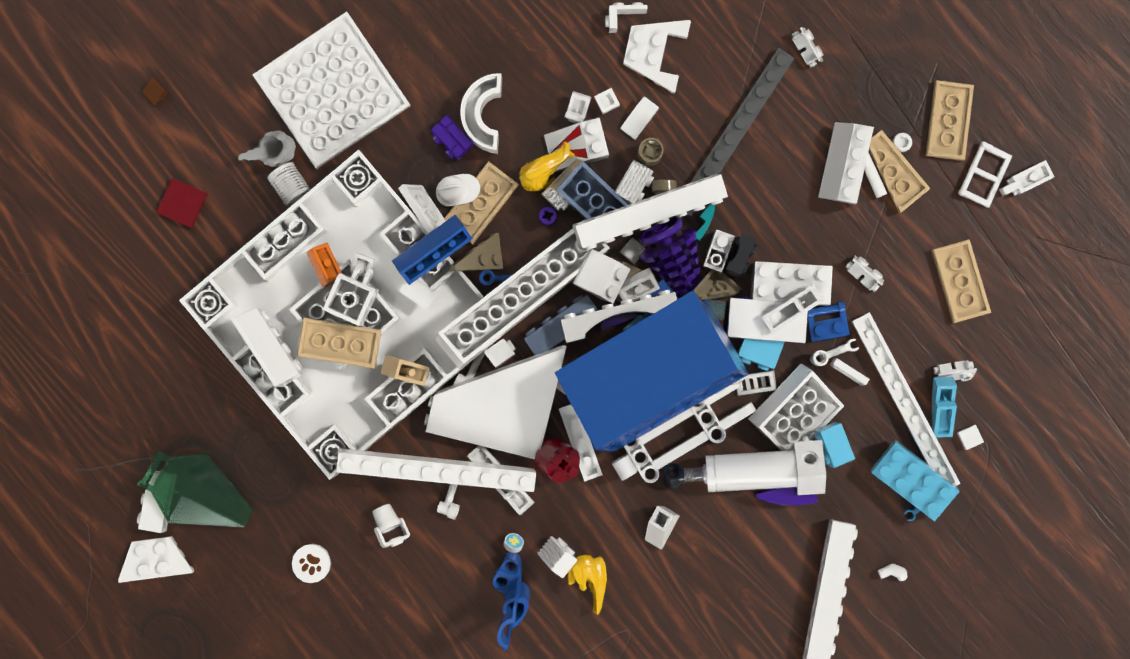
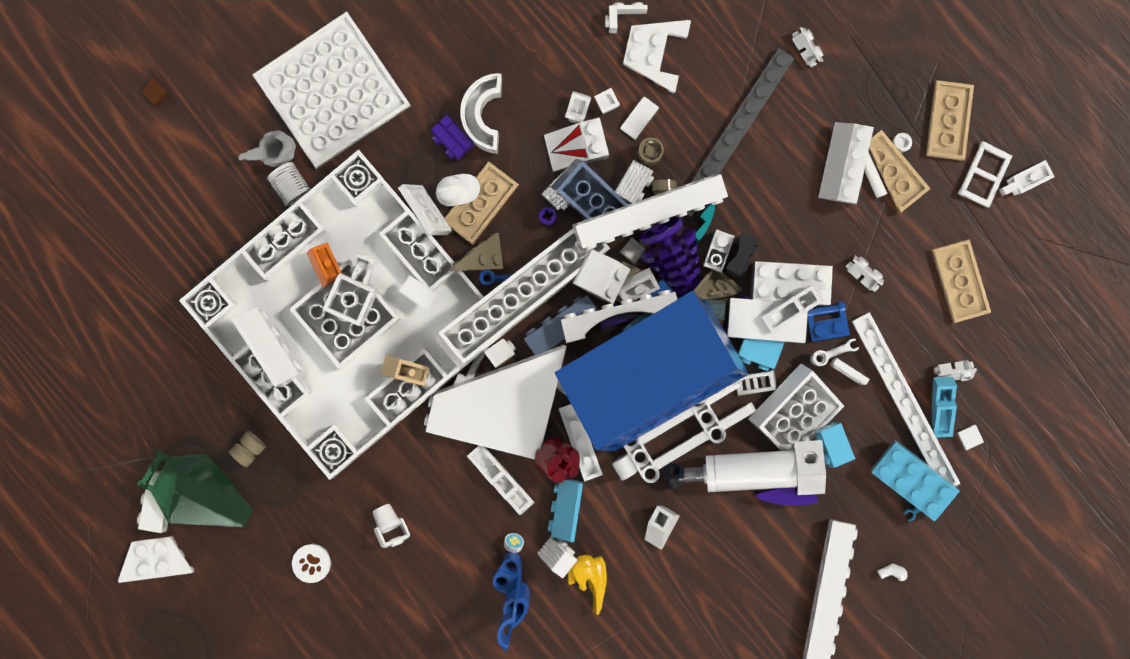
dark red tile [156,178,208,228] -> none
tan tile [297,317,382,369] -> none
white brick [336,448,536,492] -> none
blue brick [392,215,473,285] -> none
white brick [437,484,460,520] -> none
yellow hair [519,142,575,191] -> none
none -> dark tan wheel [229,431,266,468]
none -> medium azure slope [548,479,583,542]

